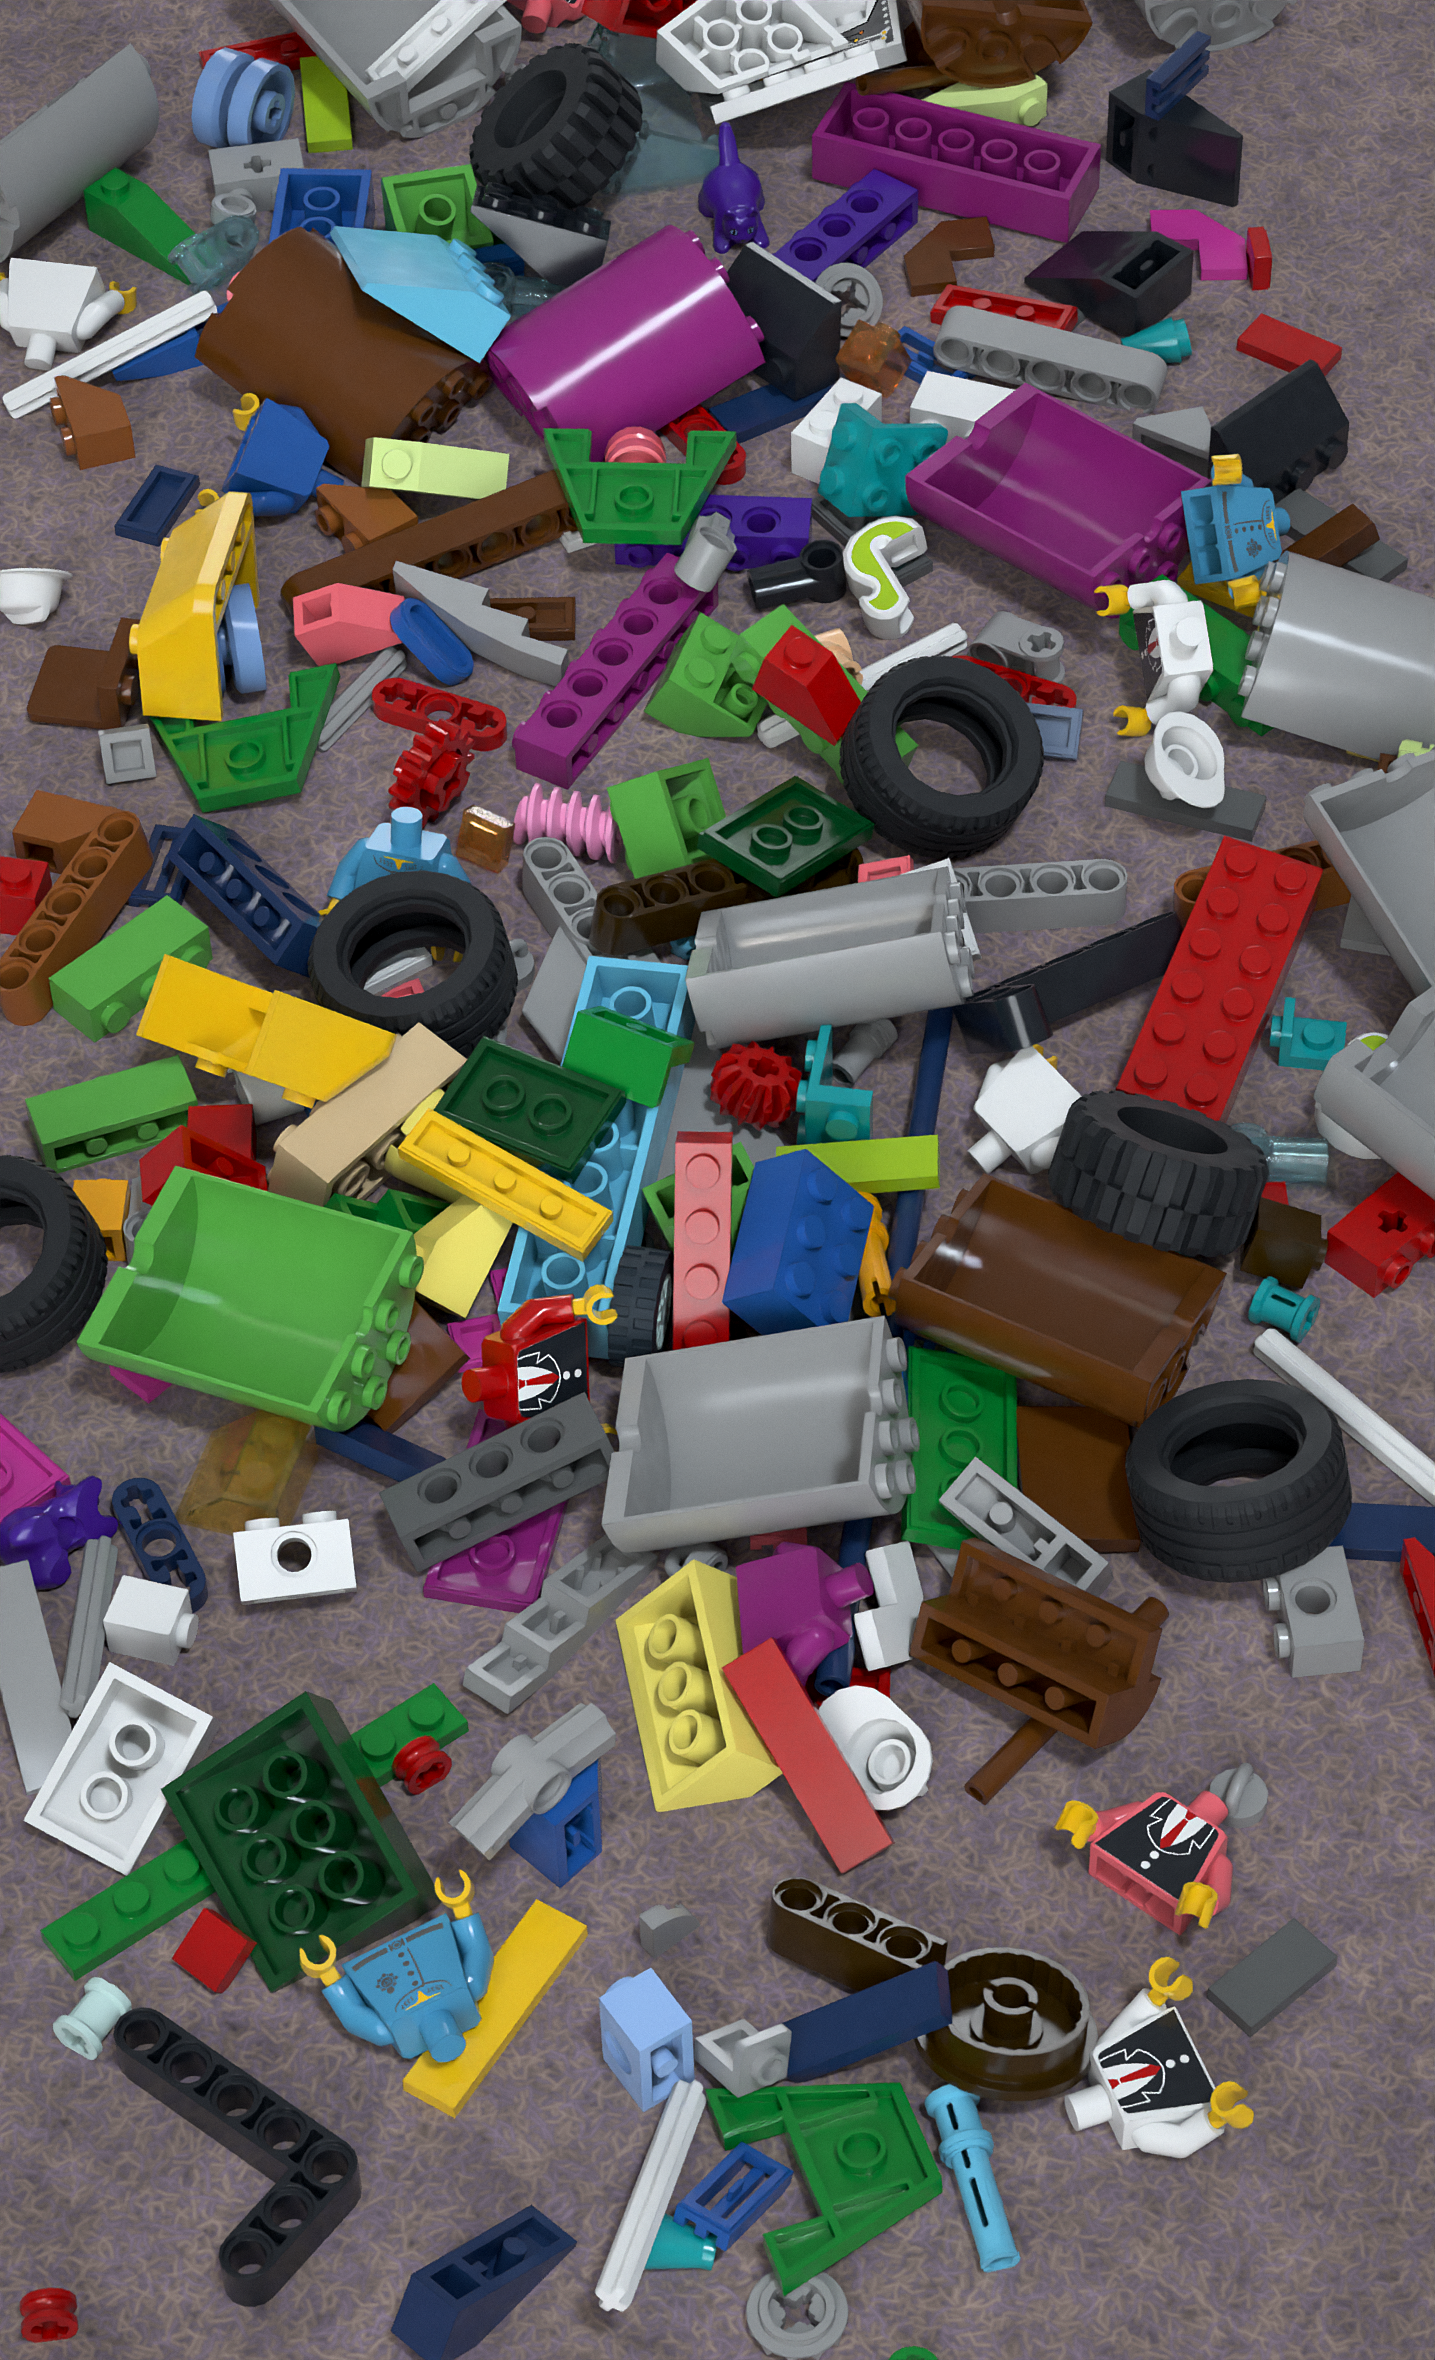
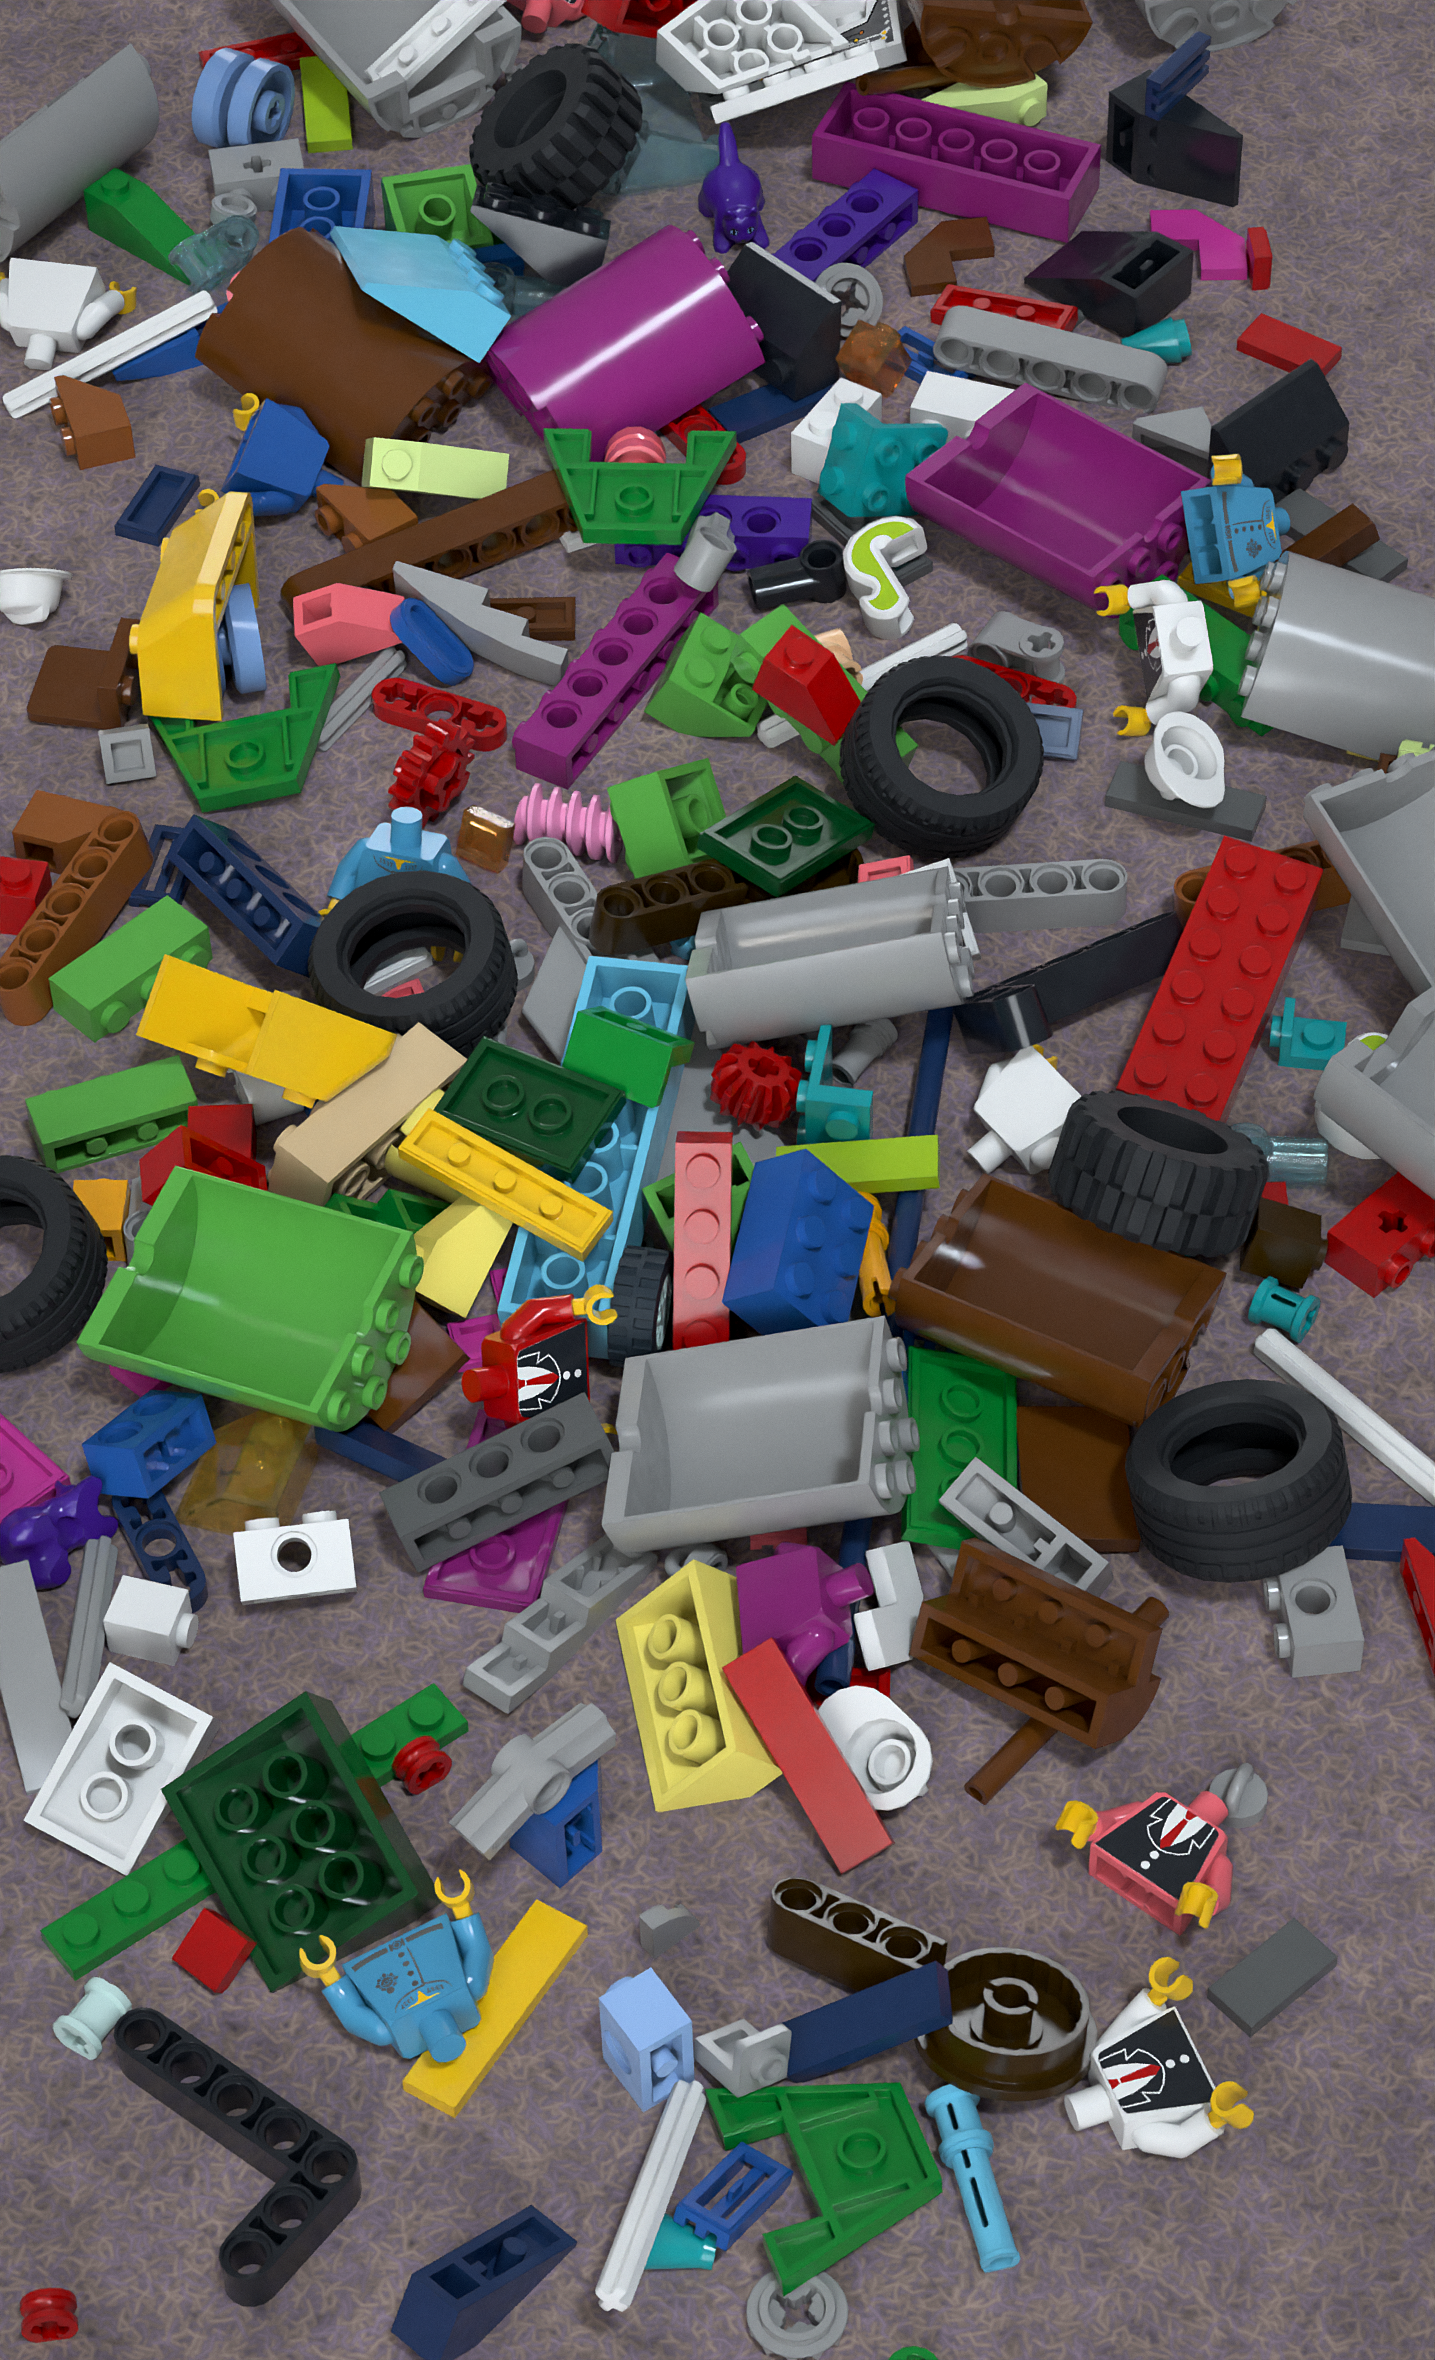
none -> blue brick [82,1390,217,1499]

